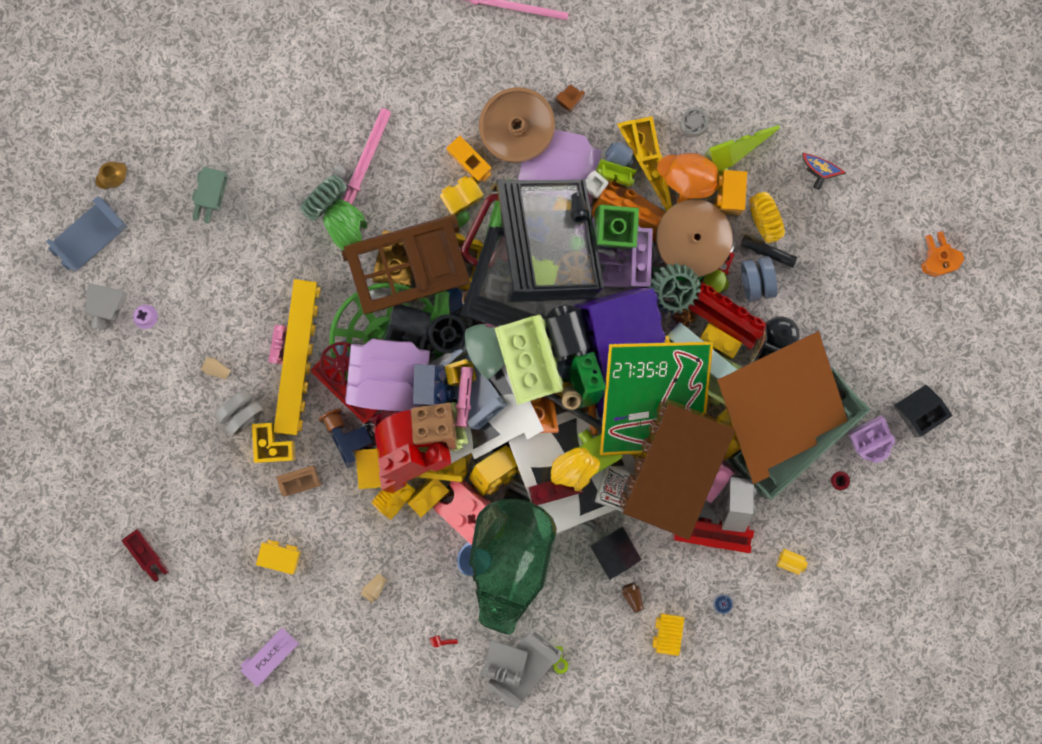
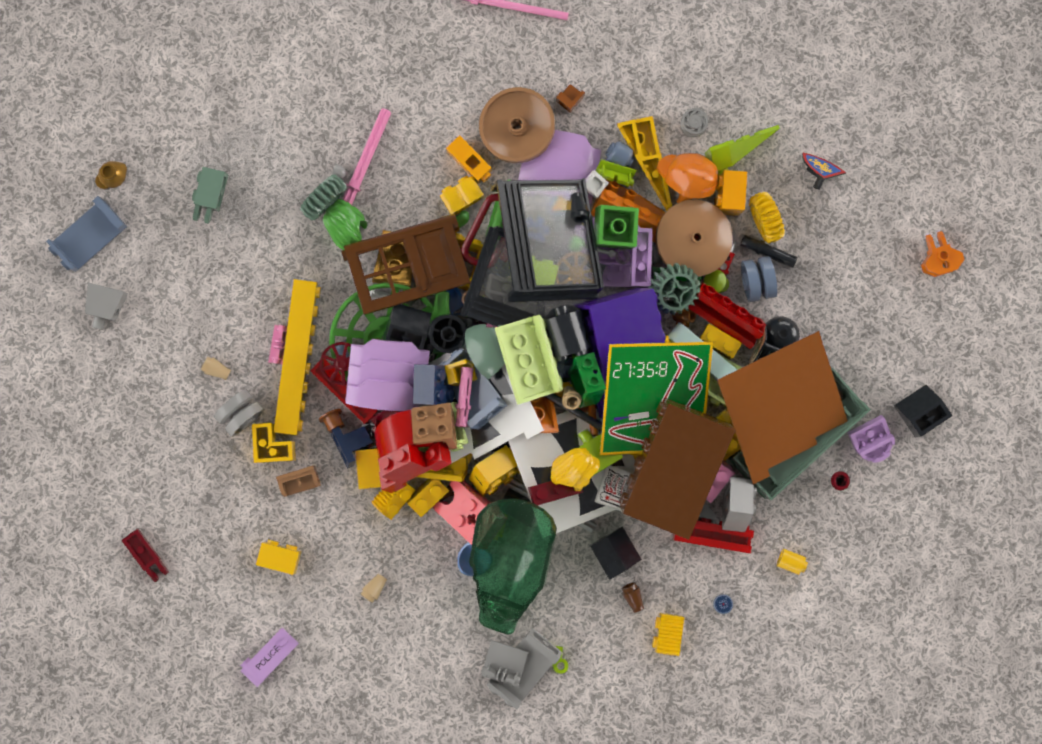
lavender piece [133,305,158,329] -> none
red hand [430,635,458,648] -> none

